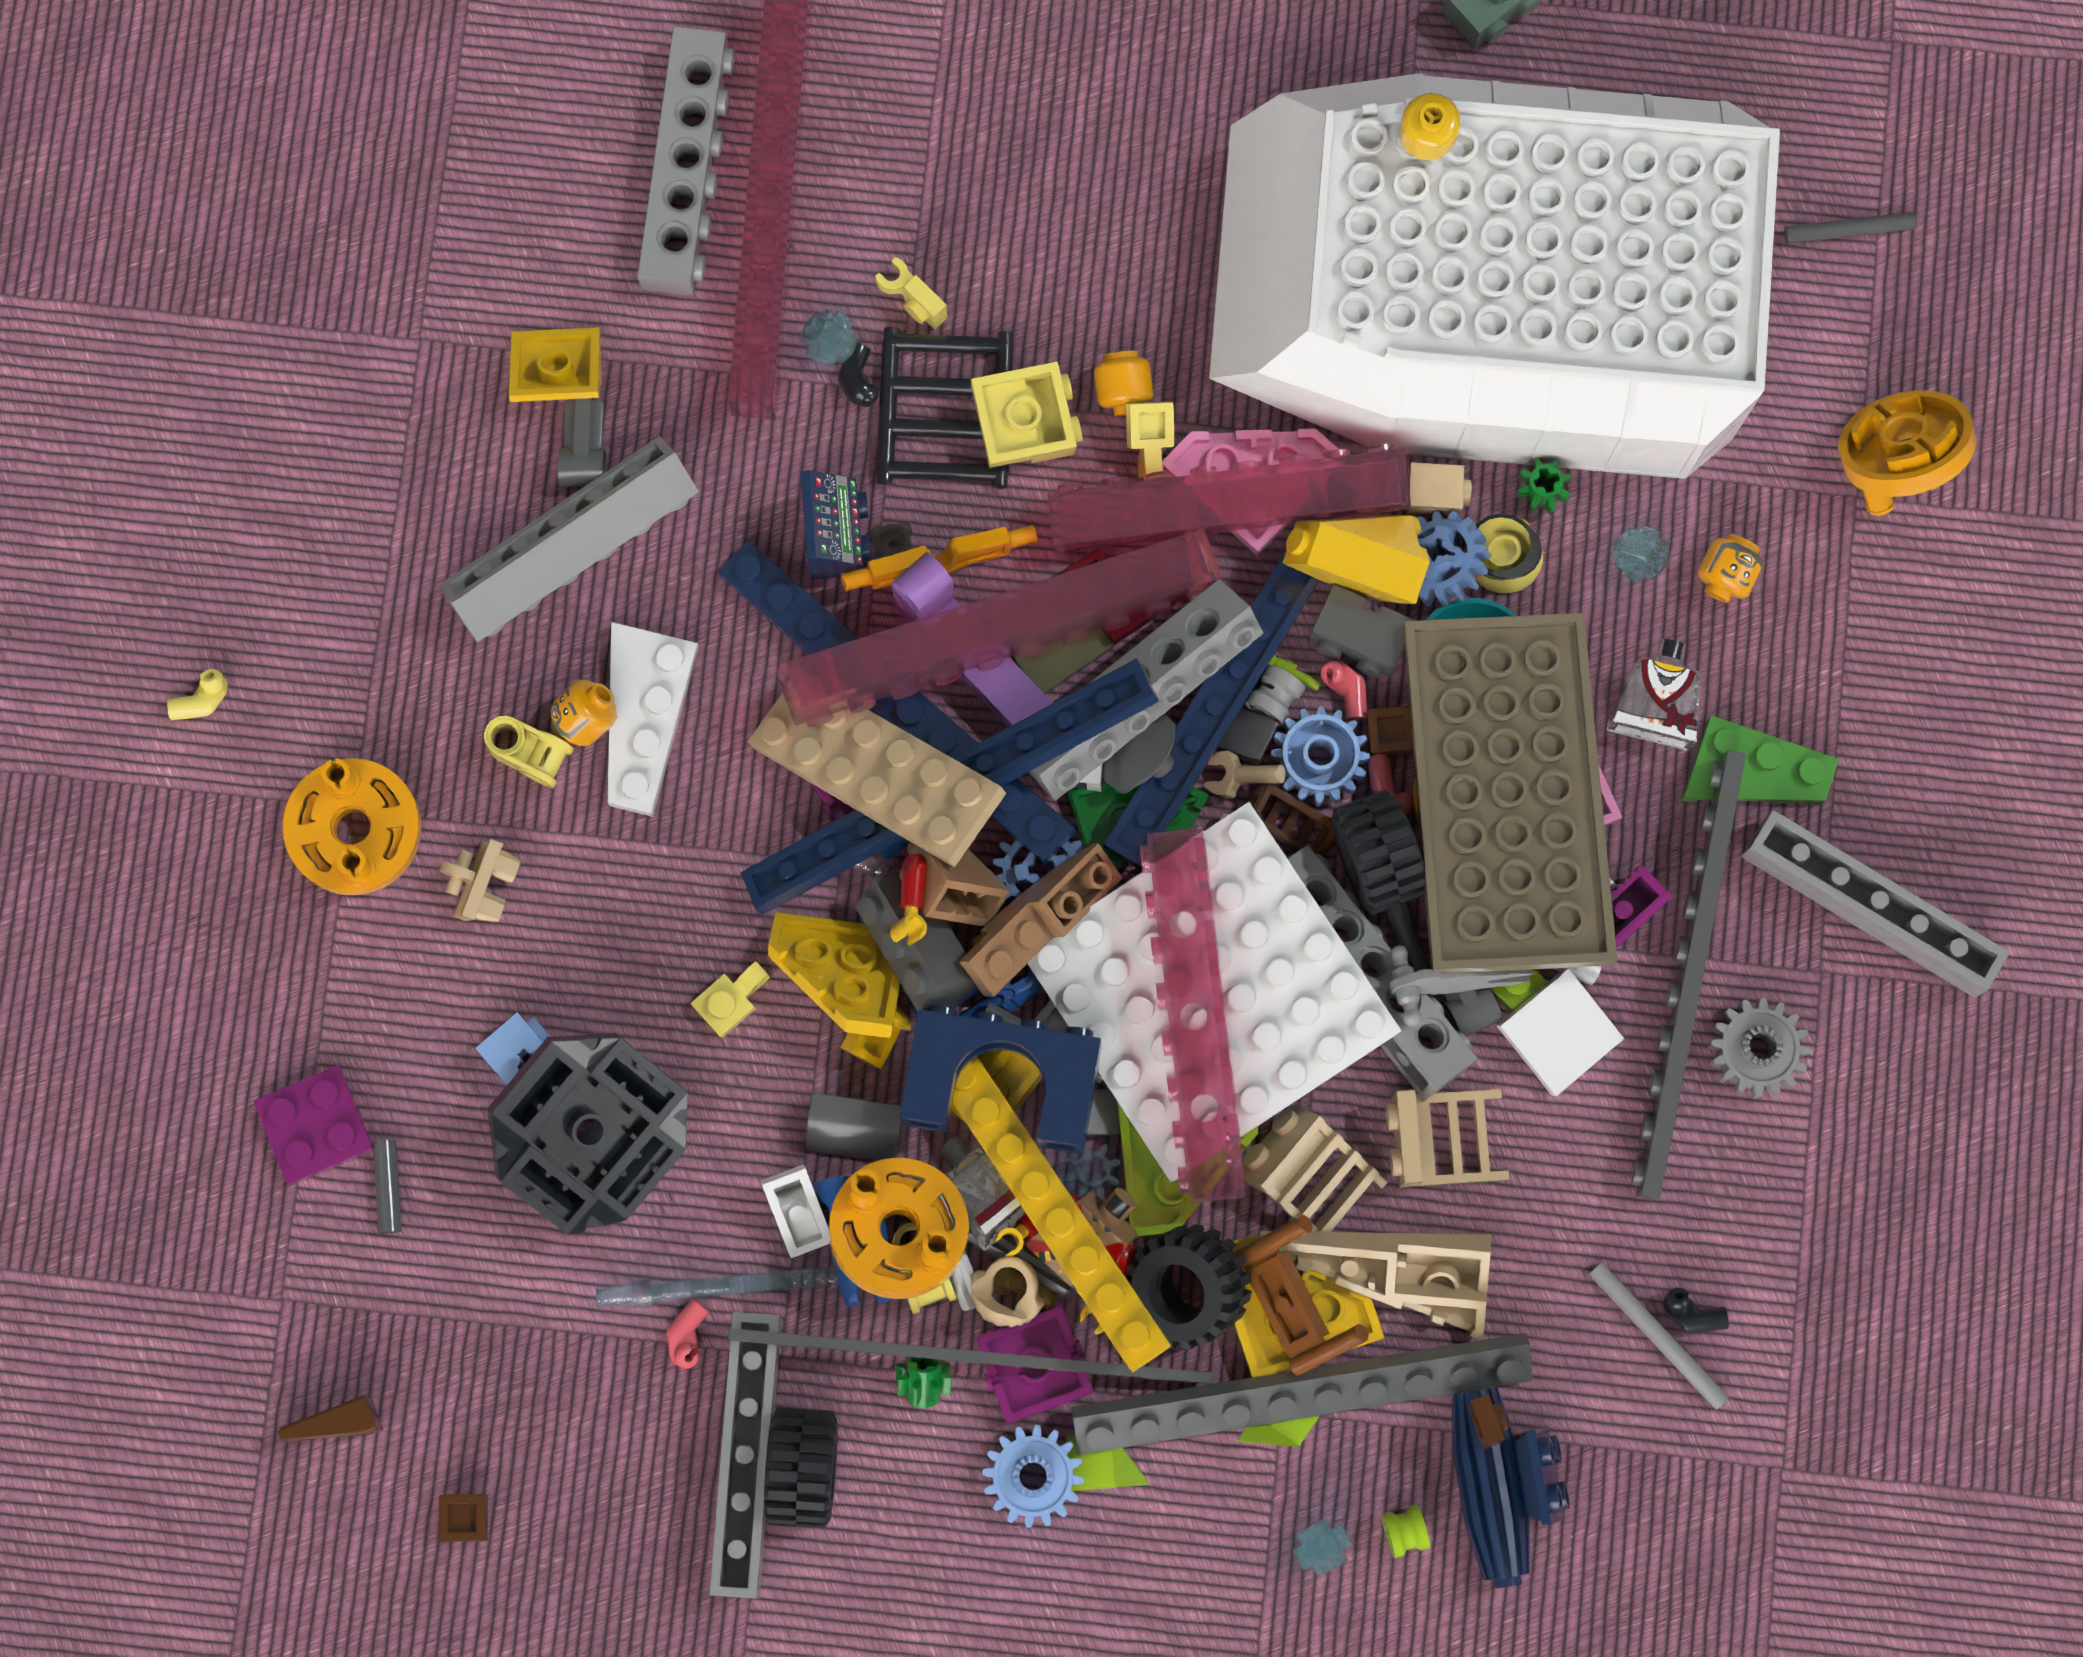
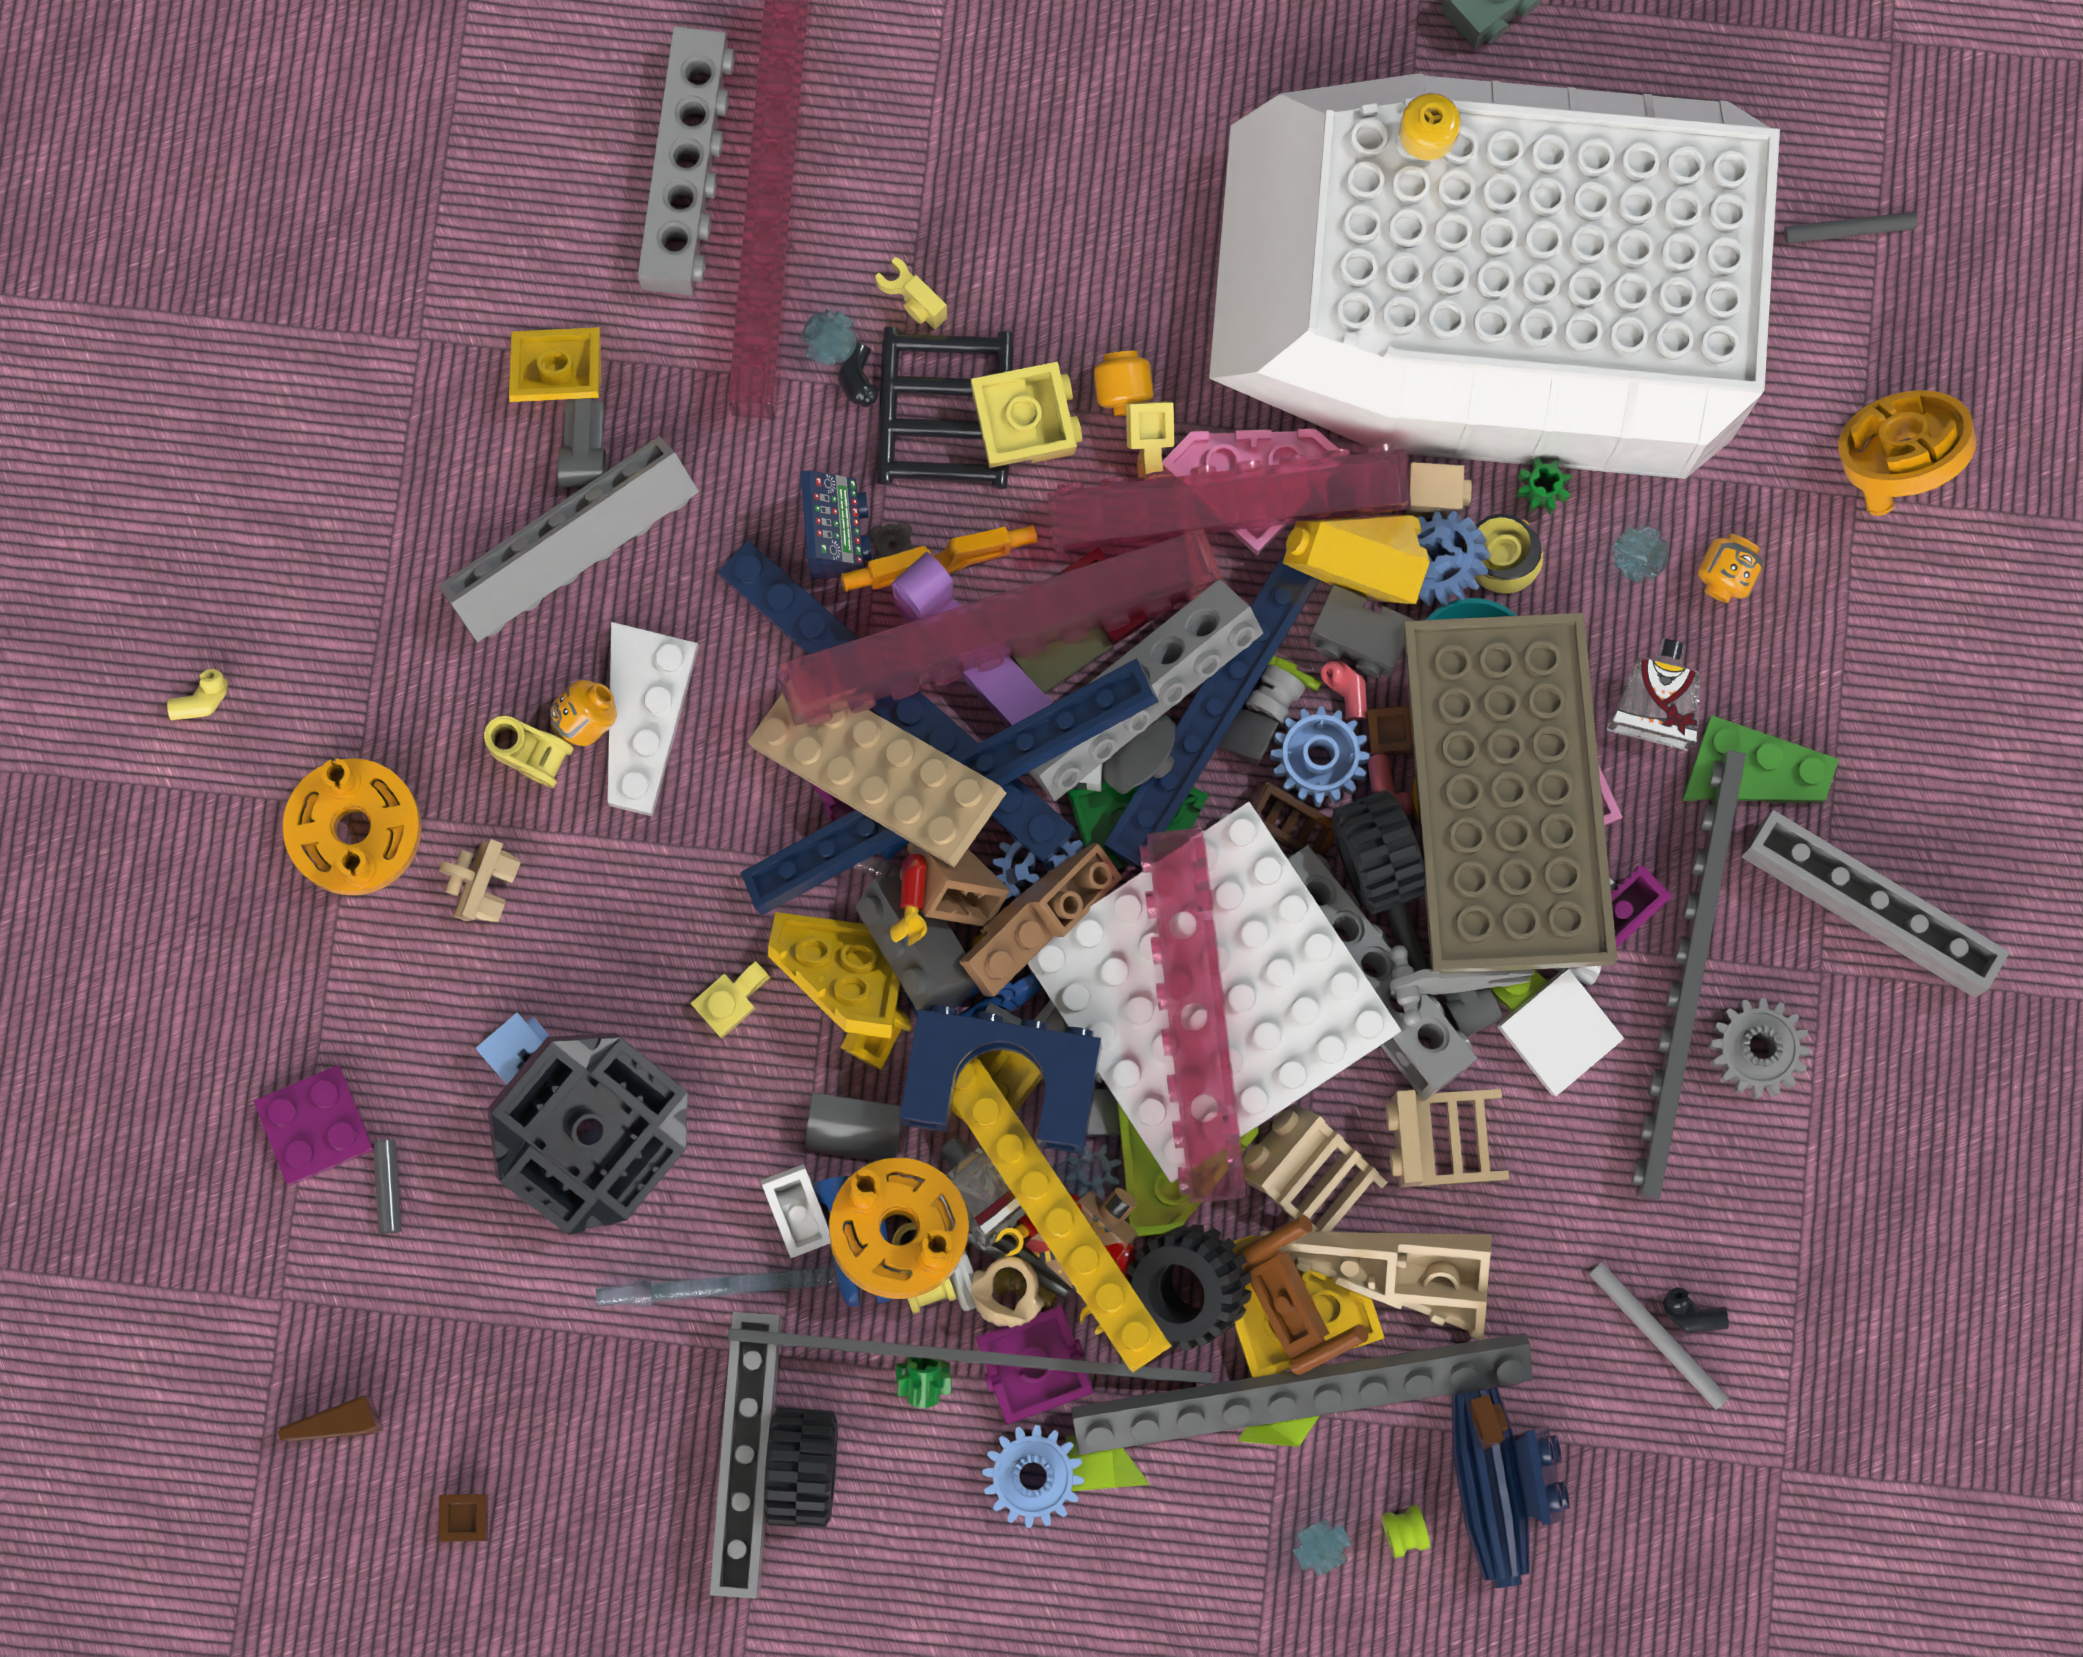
coral arm [666,1298,710,1369] -> none
tan bar [1204,751,1285,799] -> none

